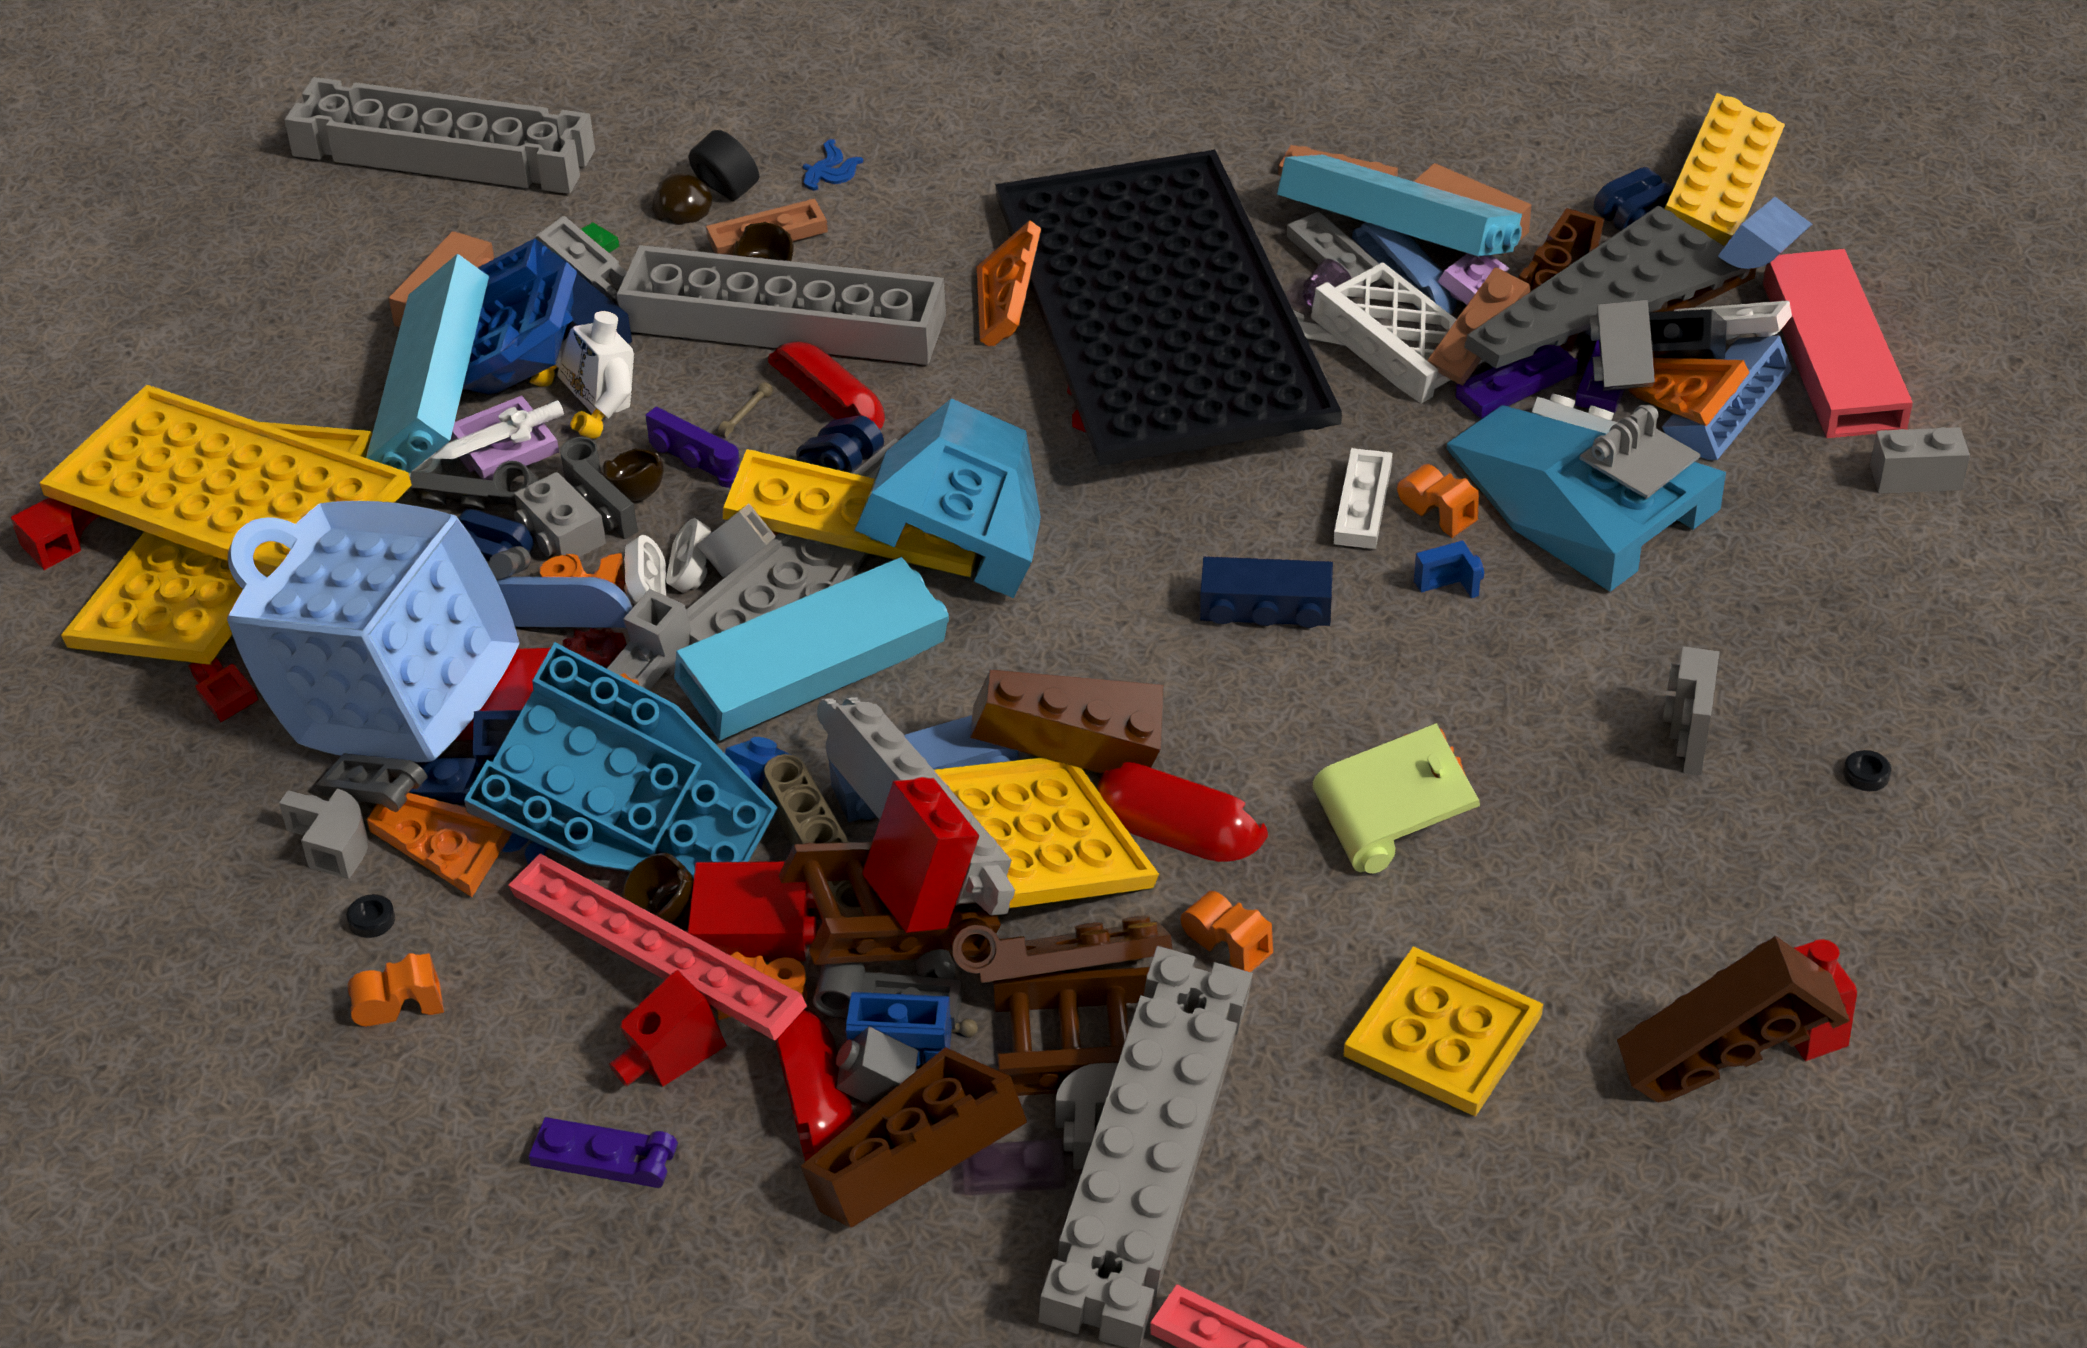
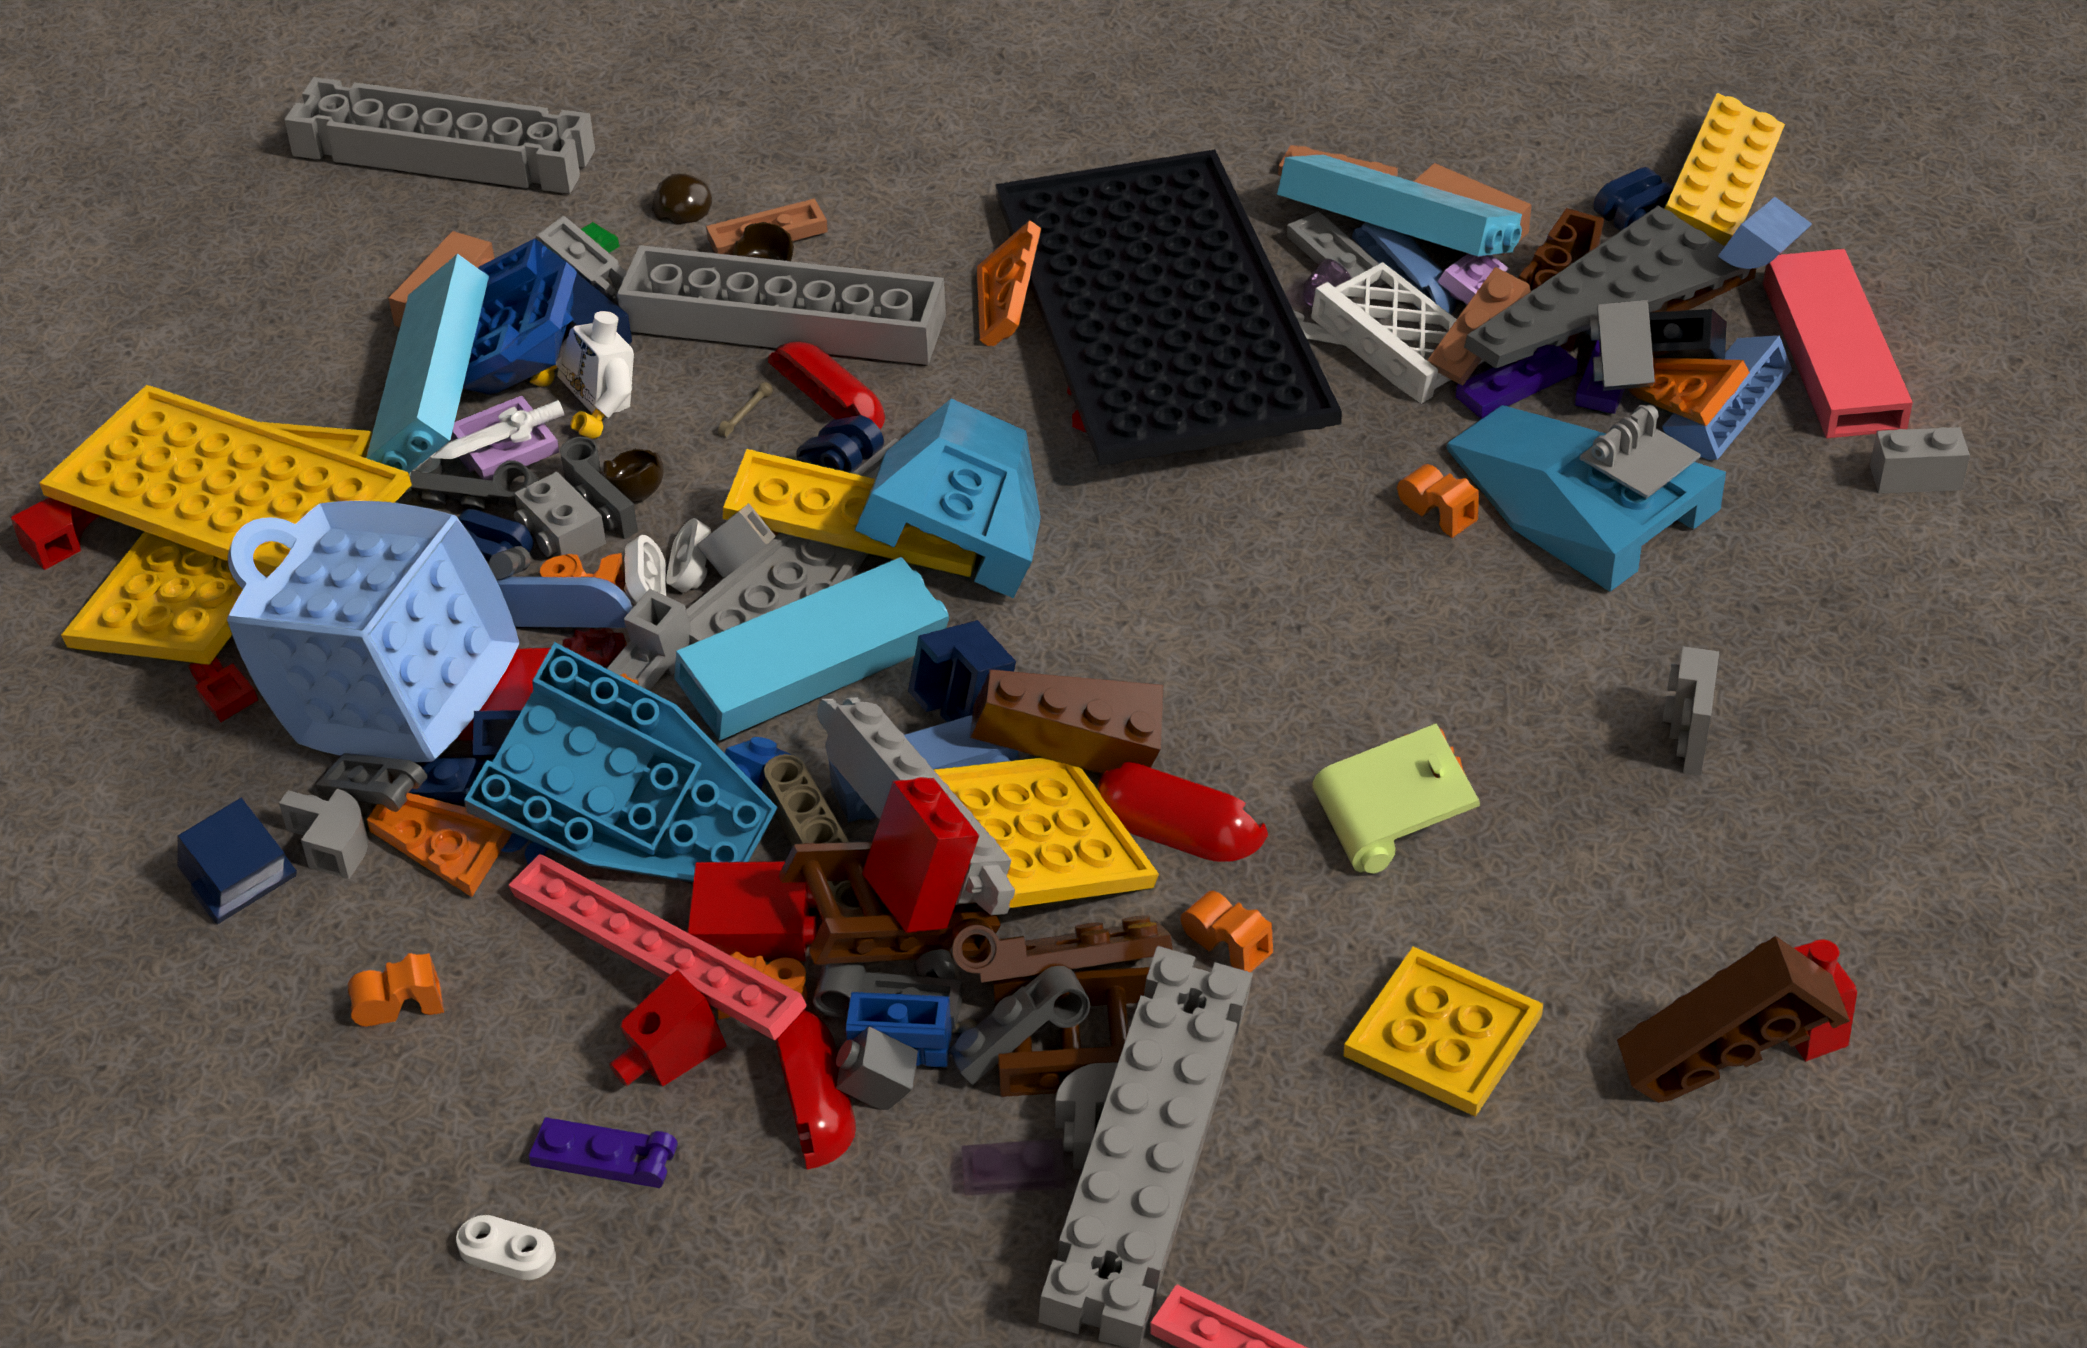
black tile [346,894,395,938] -> none
dark brown hair [621,853,694,924] -> none
dark purple plate [645,406,740,488] -> none
black tyre [688,130,760,201] -> none
reddish brown wedge [800,1047,1028,1228] -> none
blue piece [802,139,863,190] -> none
dark blue brick [1200,556,1333,628] -> none
white plate [1334,448,1393,549] -> none
blue bracket [1414,540,1484,598] -> none
white plate [1532,393,1618,434] -> none
white plate [1674,301,1792,340] -> none
black tile [1843,750,1892,792] -> none
none -> dark blue plate [177,797,297,925]
none -> white plate [456,1215,556,1280]
none -> dark blue plate [908,620,1016,722]
none -> dark grey plate [949,966,1090,1085]

